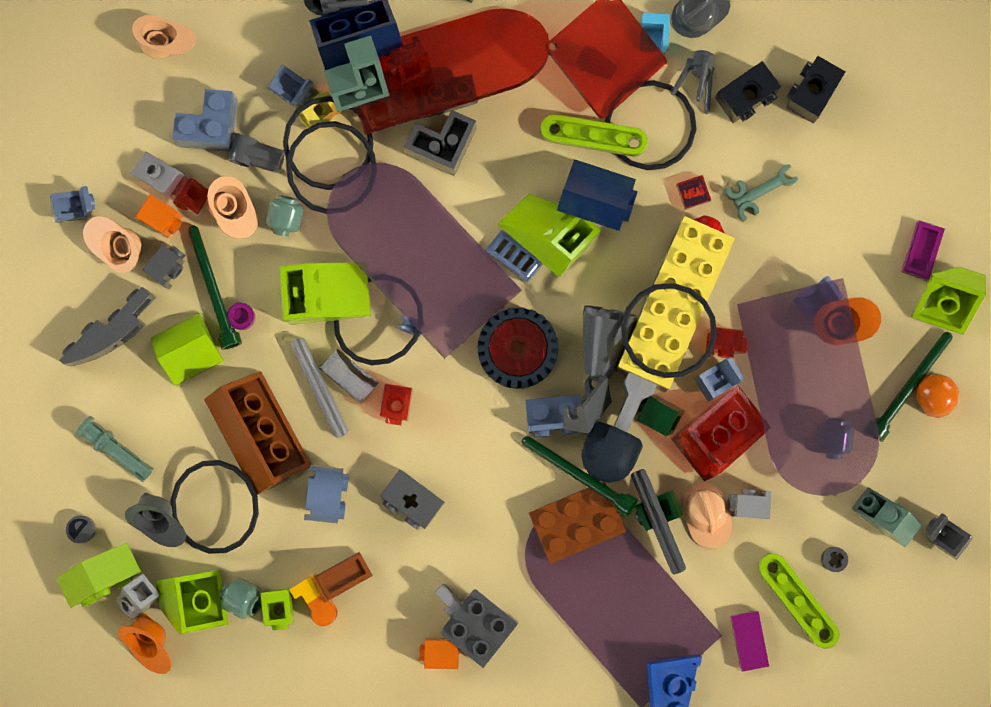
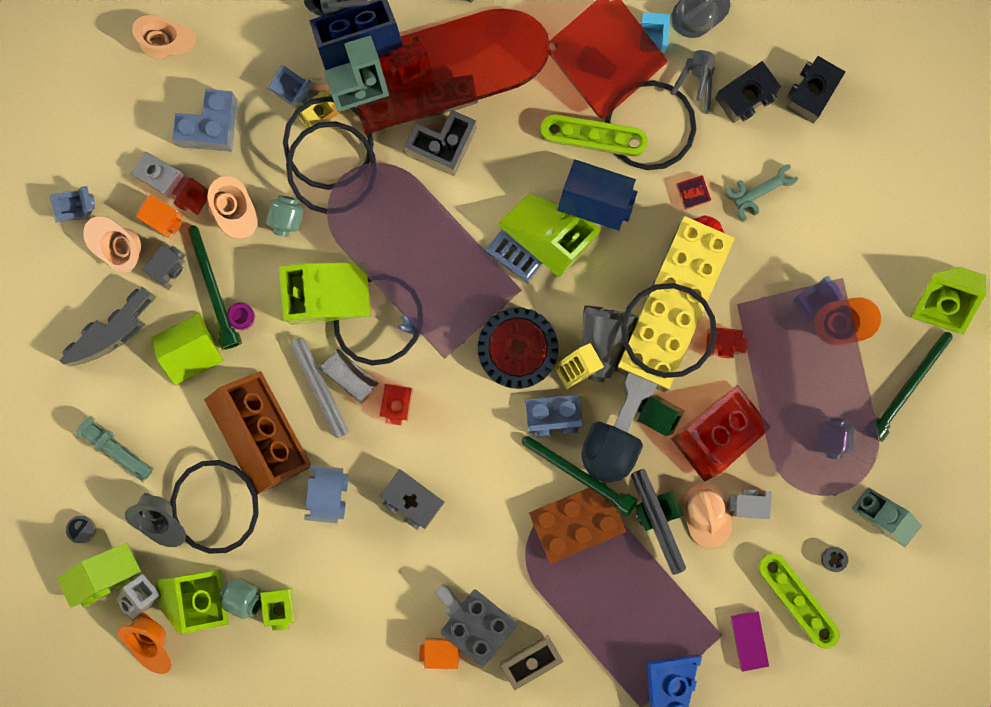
dark grey piece [227,133,285,174] -> none
leg [289,574,338,626] -> none
dark orange tile [311,552,373,603] -> none
dark grey hinge [563,376,612,433] -> none
sand blue bracket [694,357,744,402] -> none
magenta tile [901,220,945,281] -> none
orange hair [916,373,959,418] -> none
dark grey bracket [926,513,973,560] -> none
none -> dark tan brick [500,635,563,691]
none -> light yellow slope [554,343,604,389]

